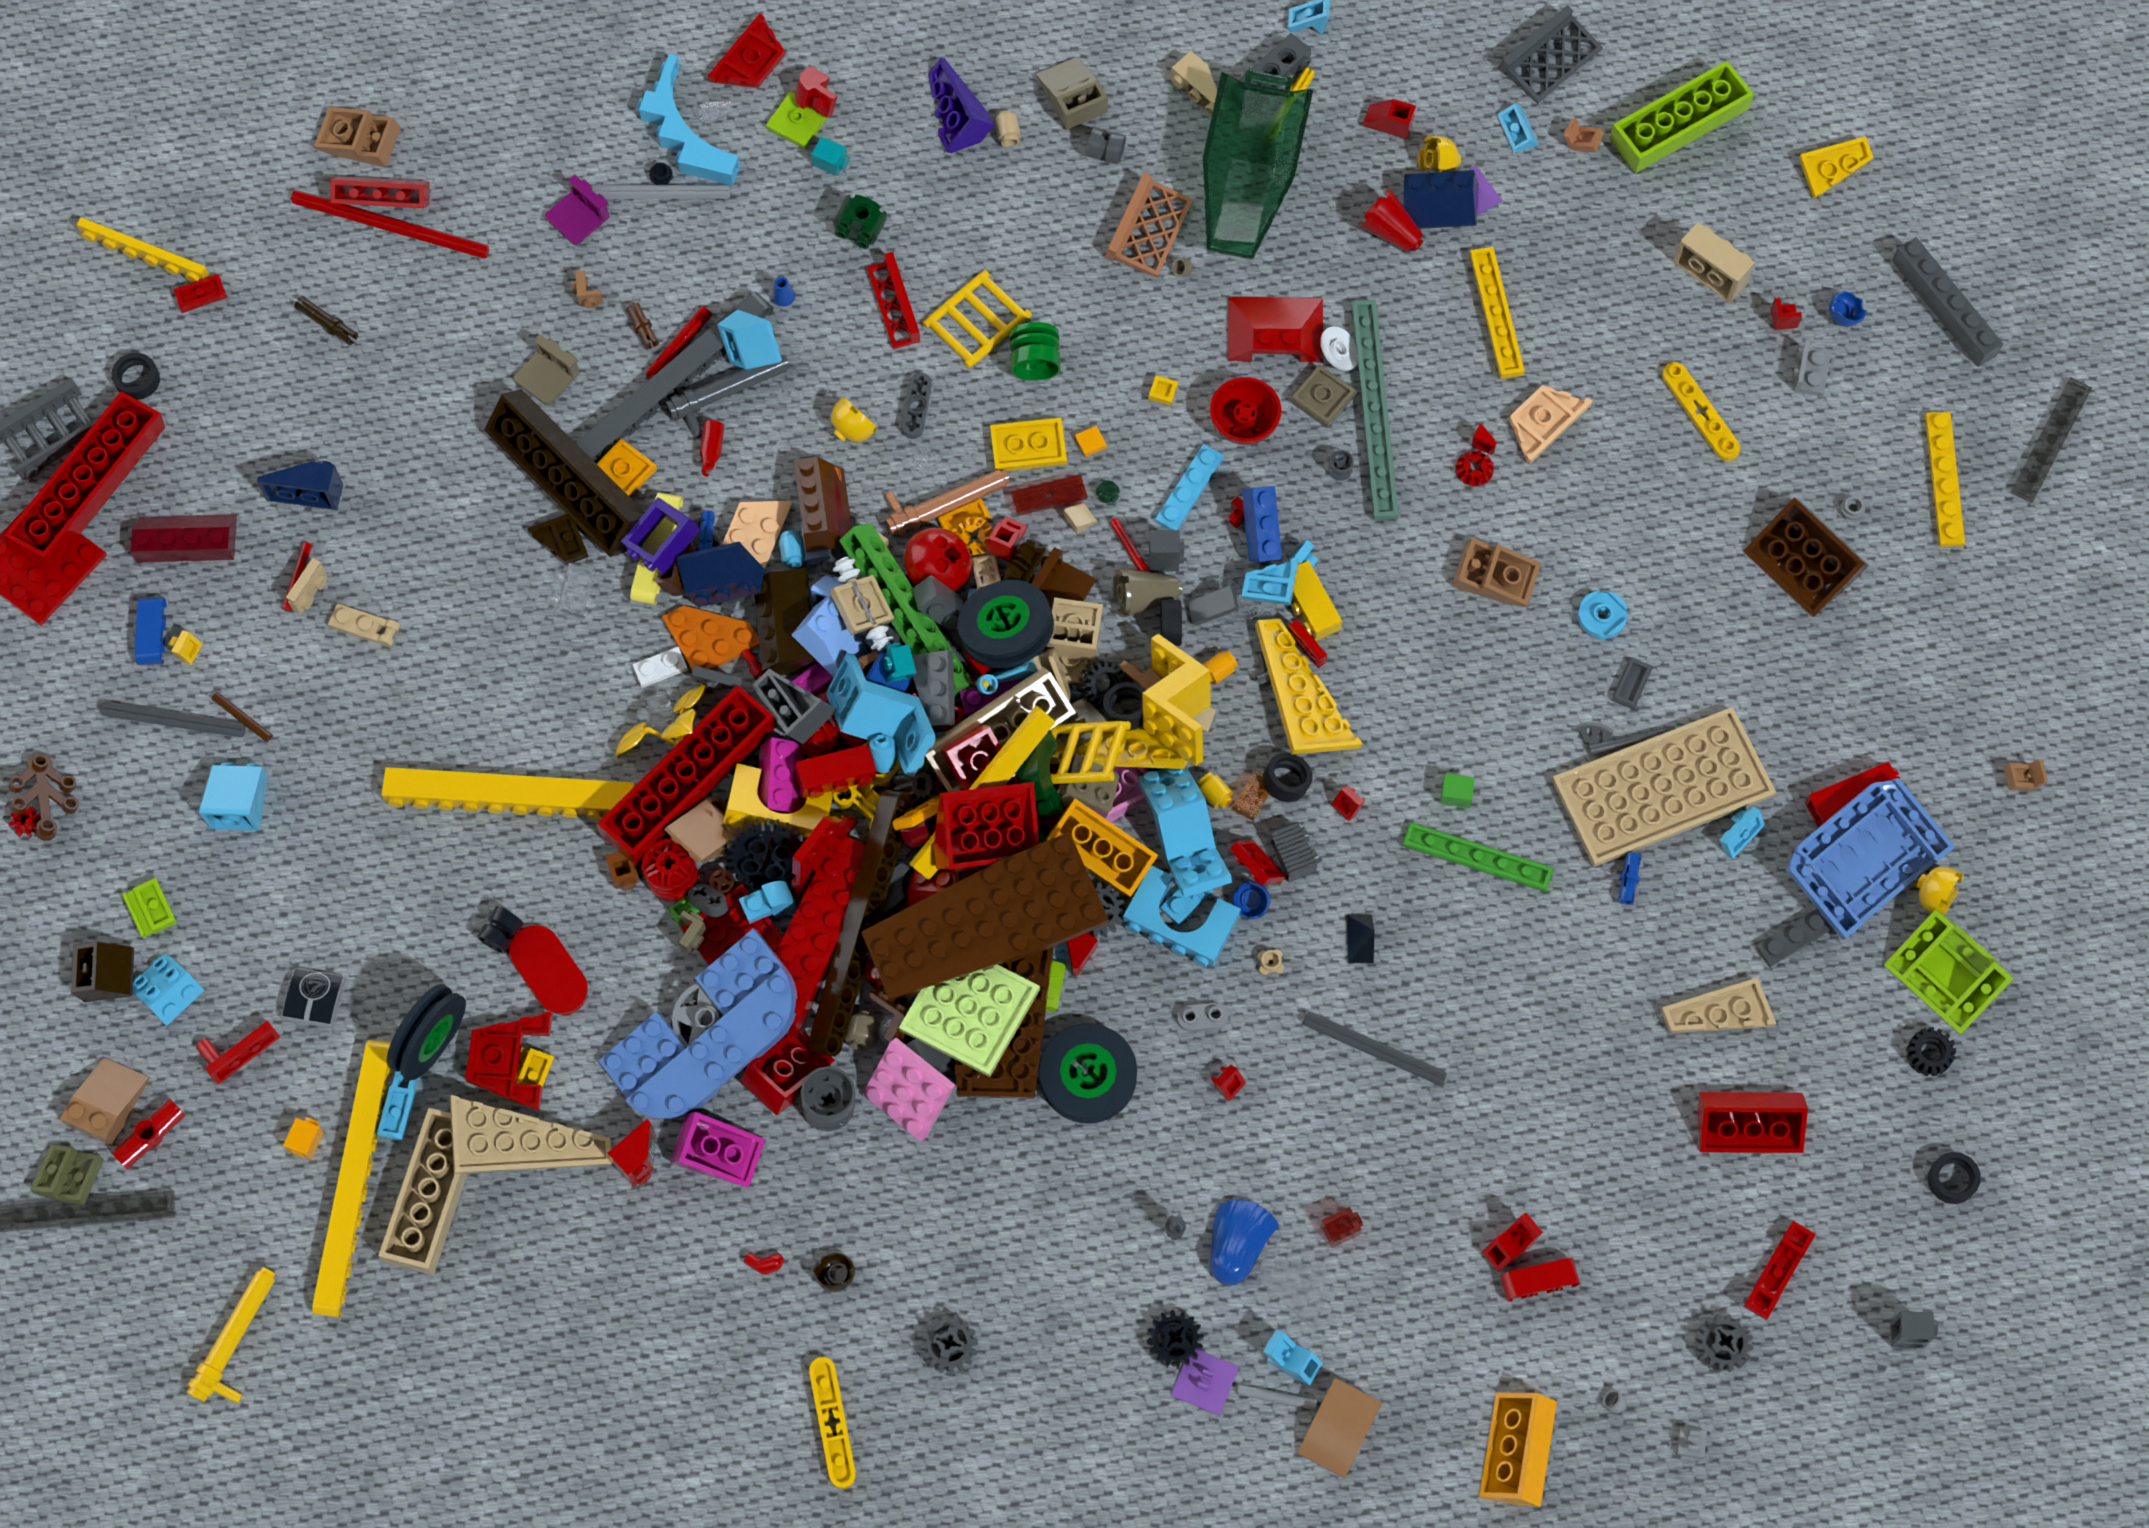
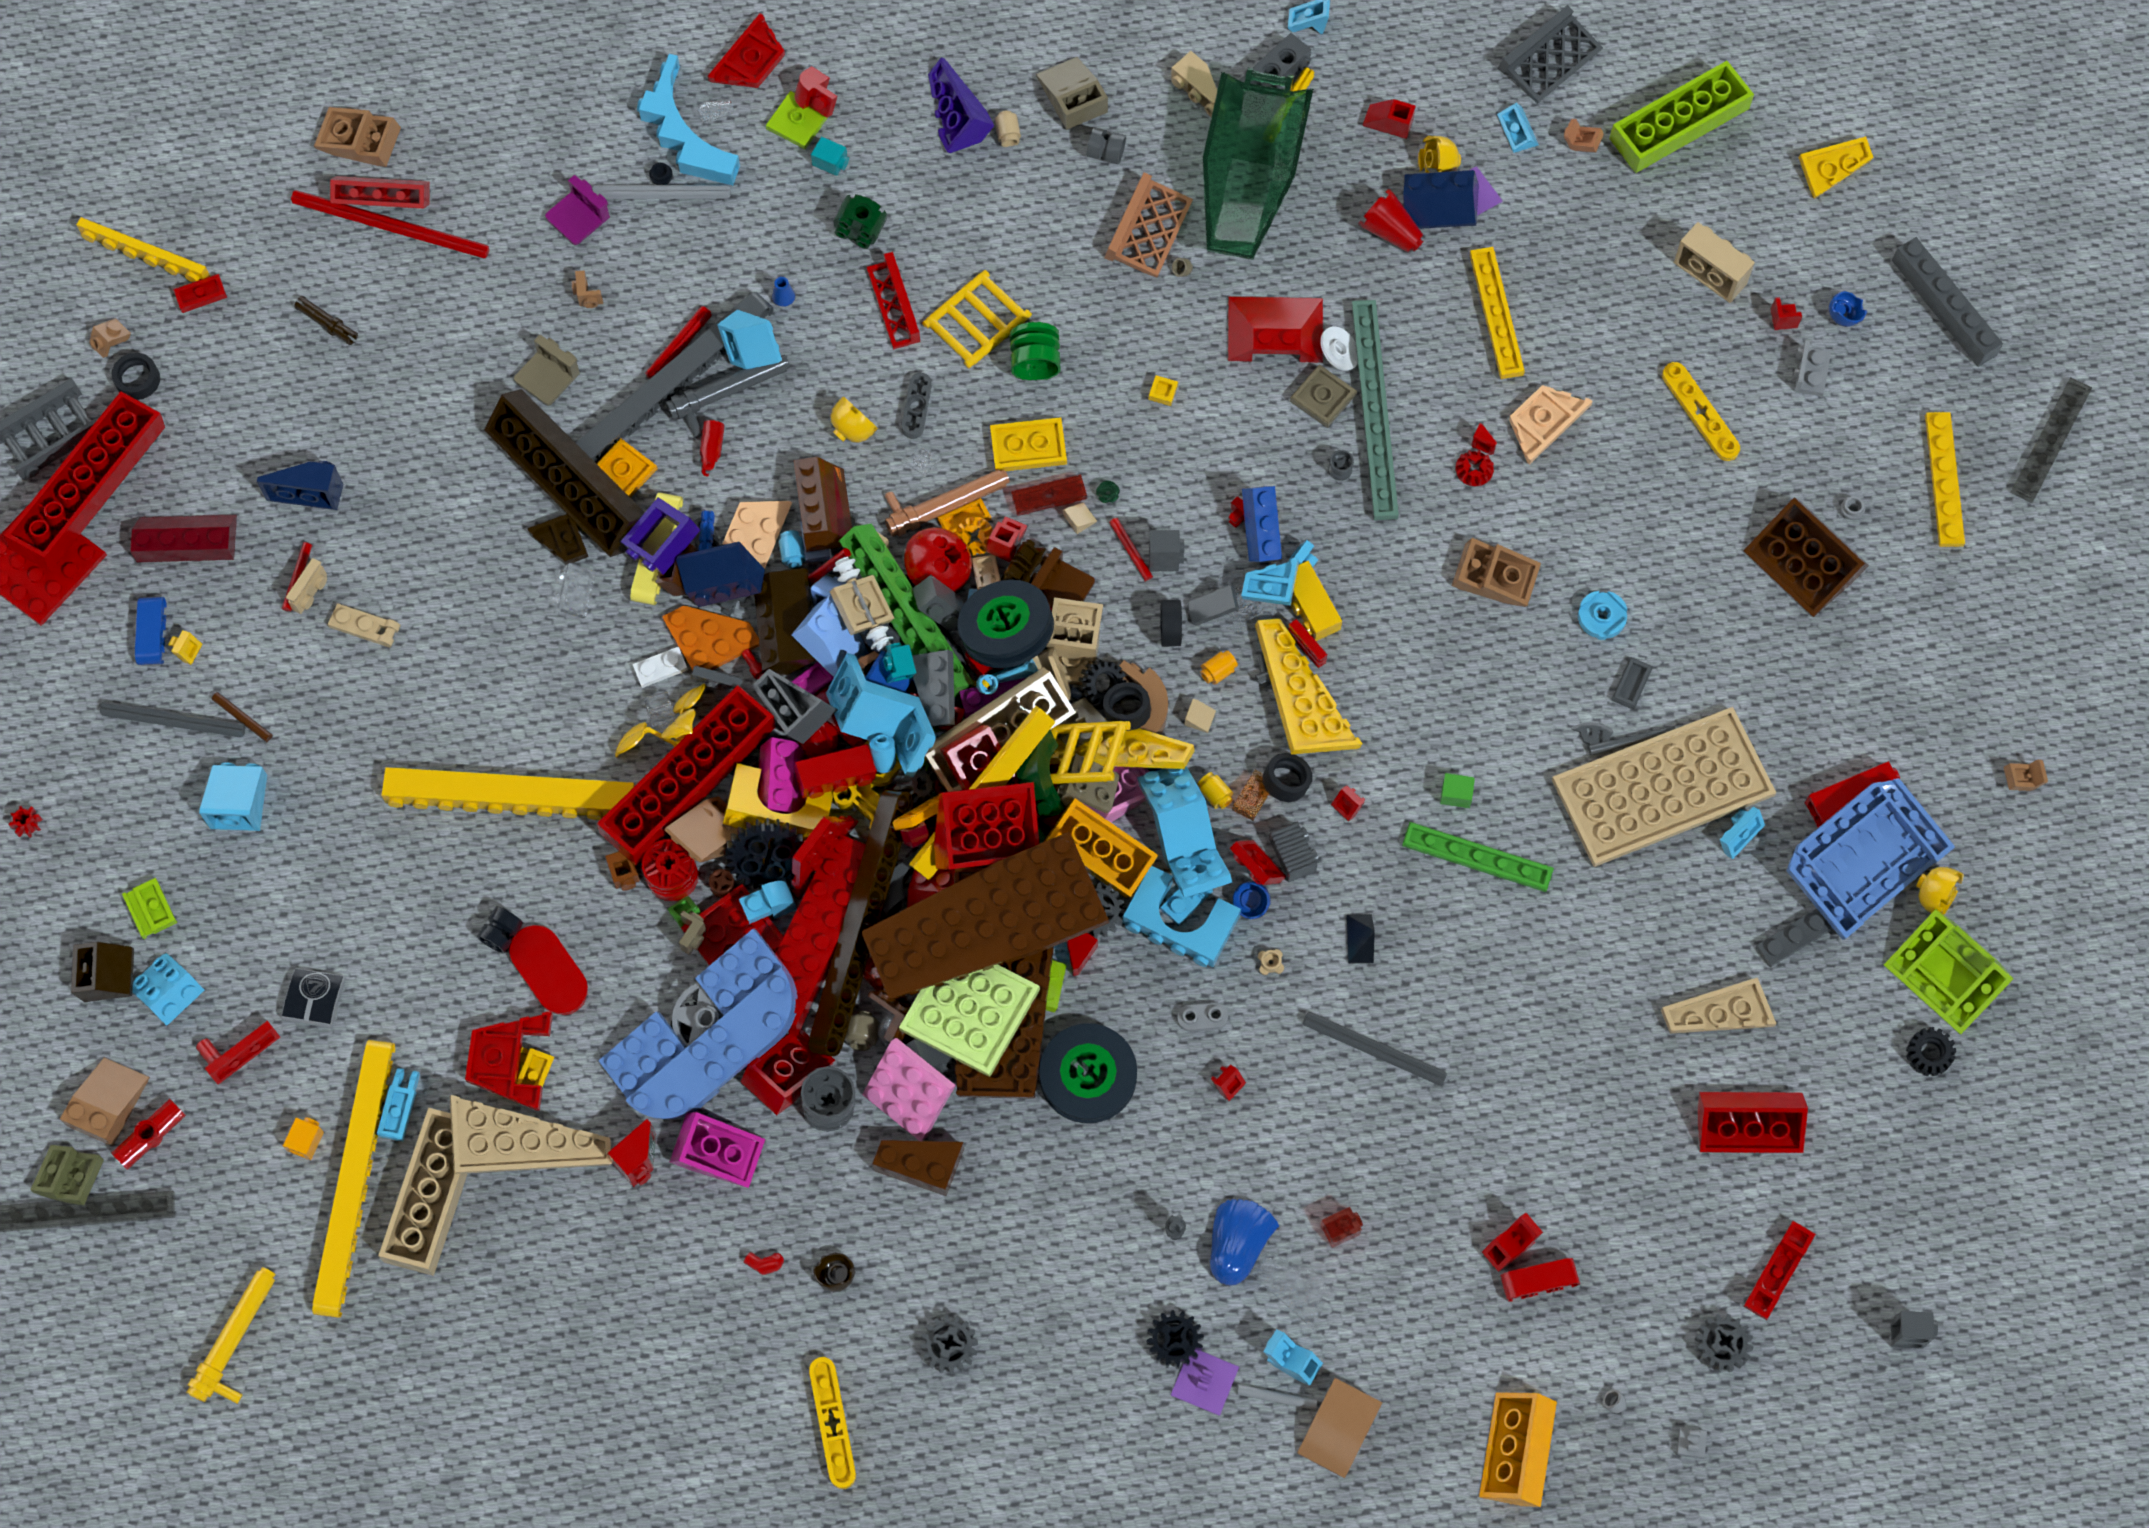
reddish brown plant [8,753,79,841] -> none
black wheel [387,984,466,1080] -> none
reddish brown pin [626,303,659,350] -> none
dark grey beam [688,884,729,917] -> none
light orange tile [1075,426,1107,457] -> none
dark tan cone [1112,568,1182,617] -> none
yellow bracket [1142,634,1211,766] -> none
medium azure plate [1155,444,1224,530] -> none
red piece [1210,377,1282,445] -> none
blue pin [1617,852,1642,905] -> none
black tyre [1928,1152,1981,1204] -> none
none -> medium nougat bracket [89,318,131,358]
none -> red bar [808,548,851,587]
none -> reddish brown wedge [872,1140,964,1196]

